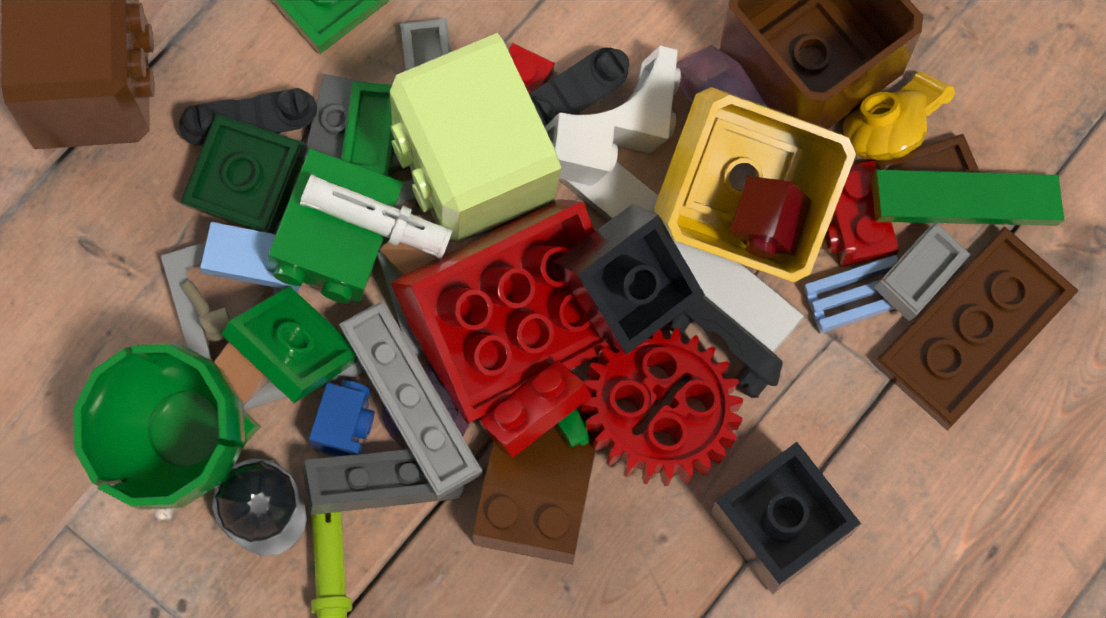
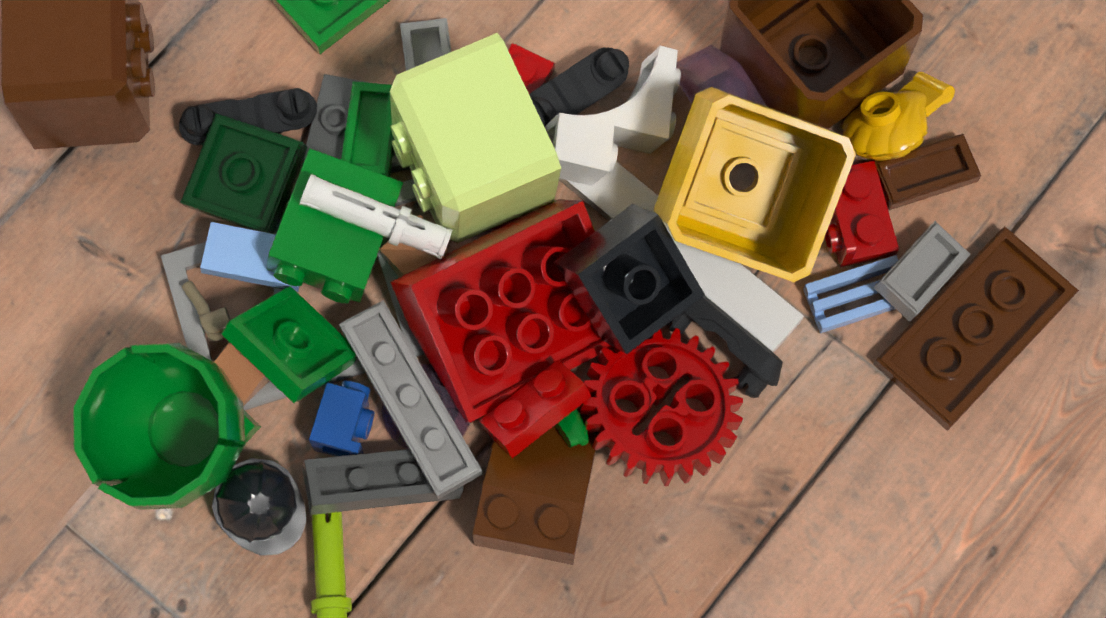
black brick [710,442,861,595] -> none
dark red brick [730,176,812,259] -> none
green tile [871,170,1064,226] -> none

